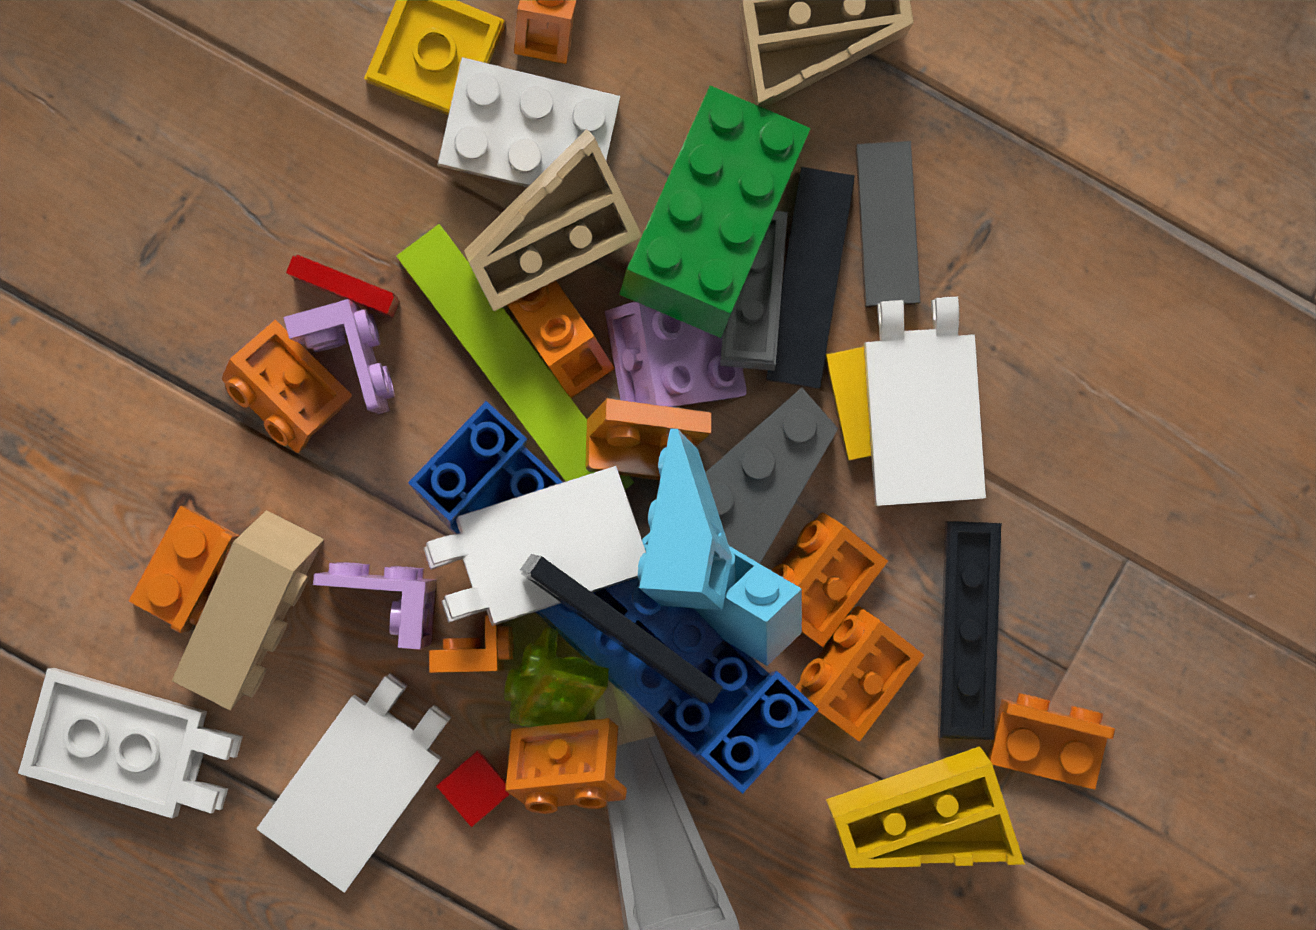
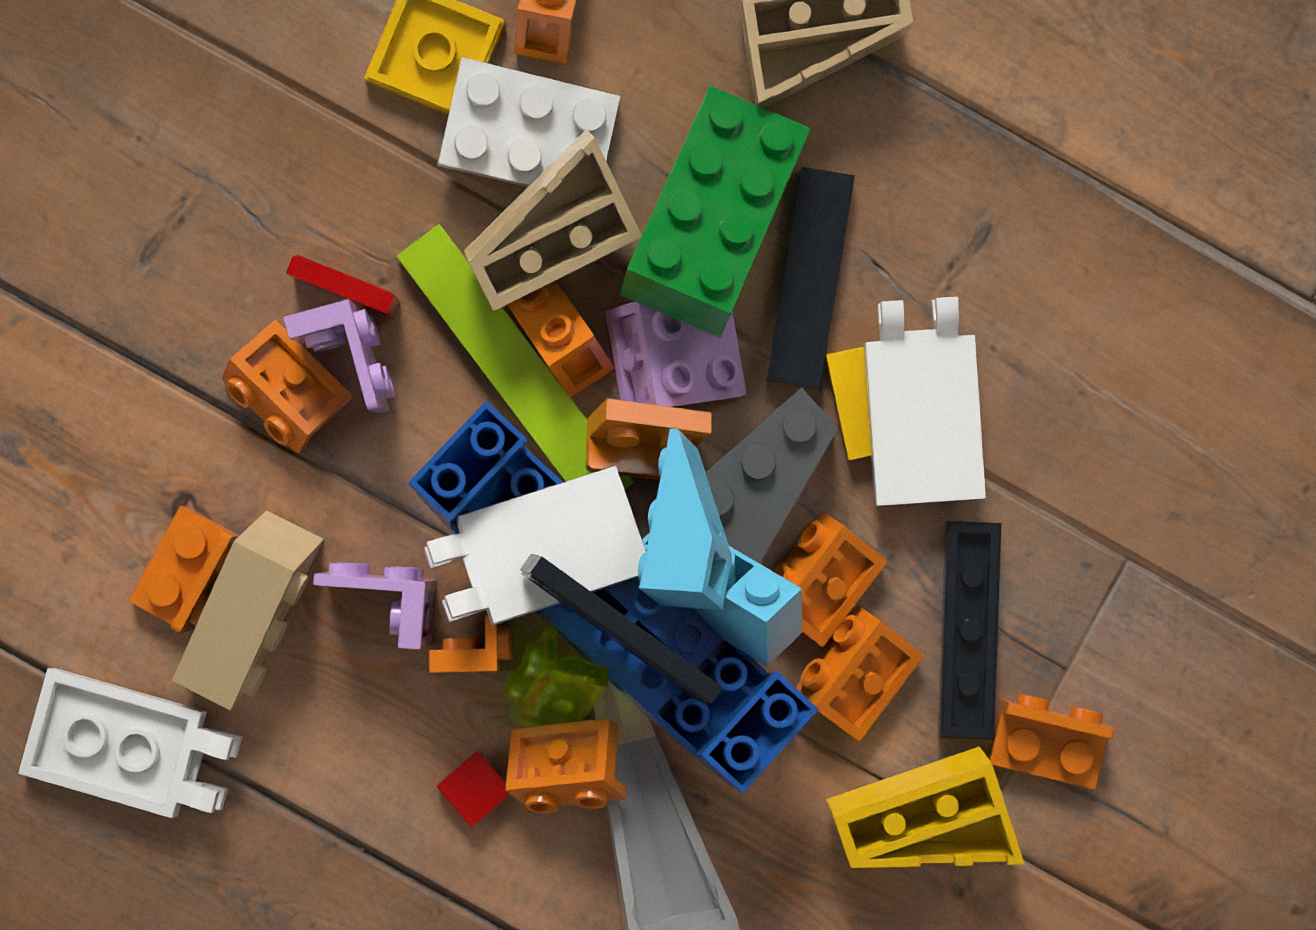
white tile [257,673,451,893] -> none
dark grey tile [720,211,787,371] -> none
dark grey tile [856,141,921,307] -> none

